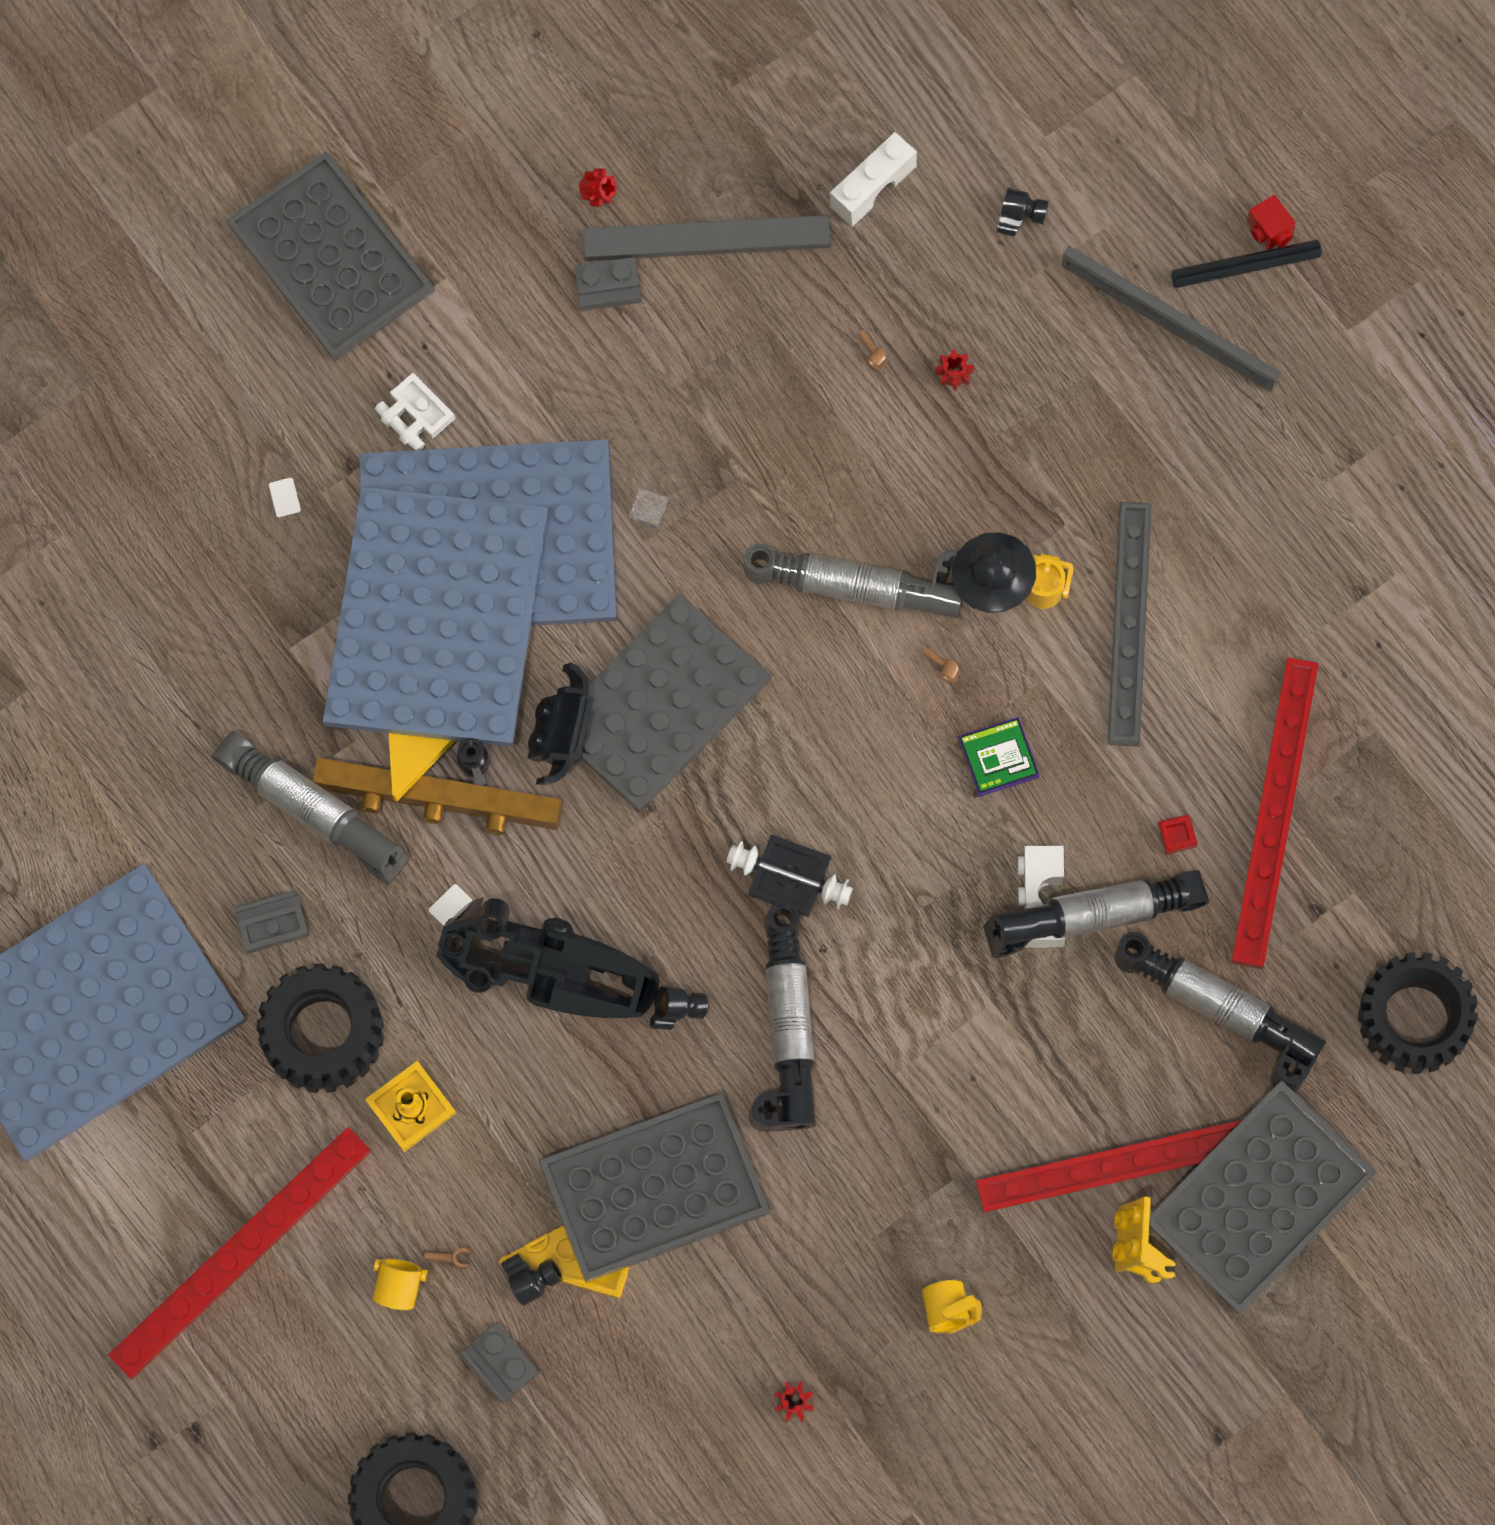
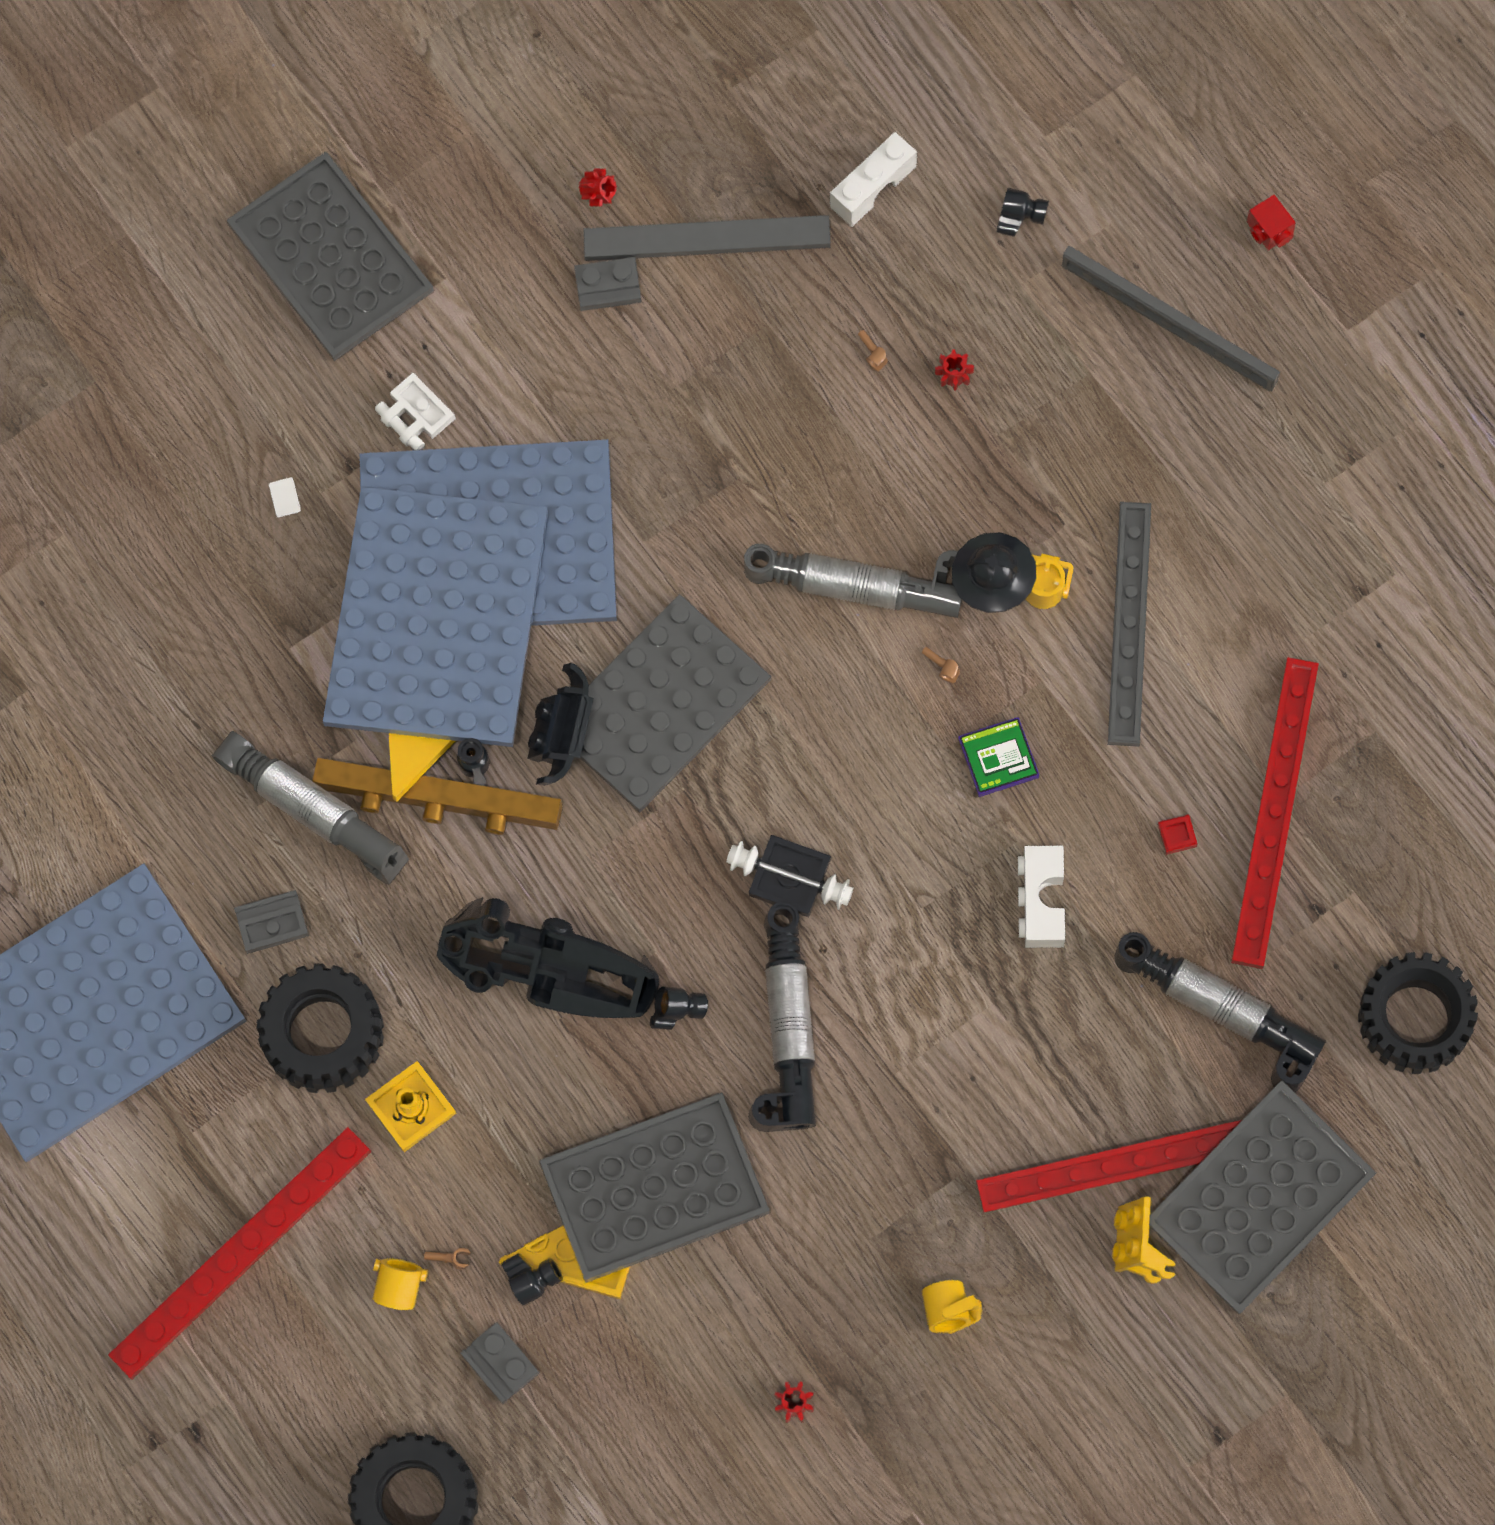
white sticker [429,884,472,926] -> none
clear plate [629,488,670,530] -> none
piece [983,870,1210,958] -> none
black axle [1171,240,1322,288] -> none

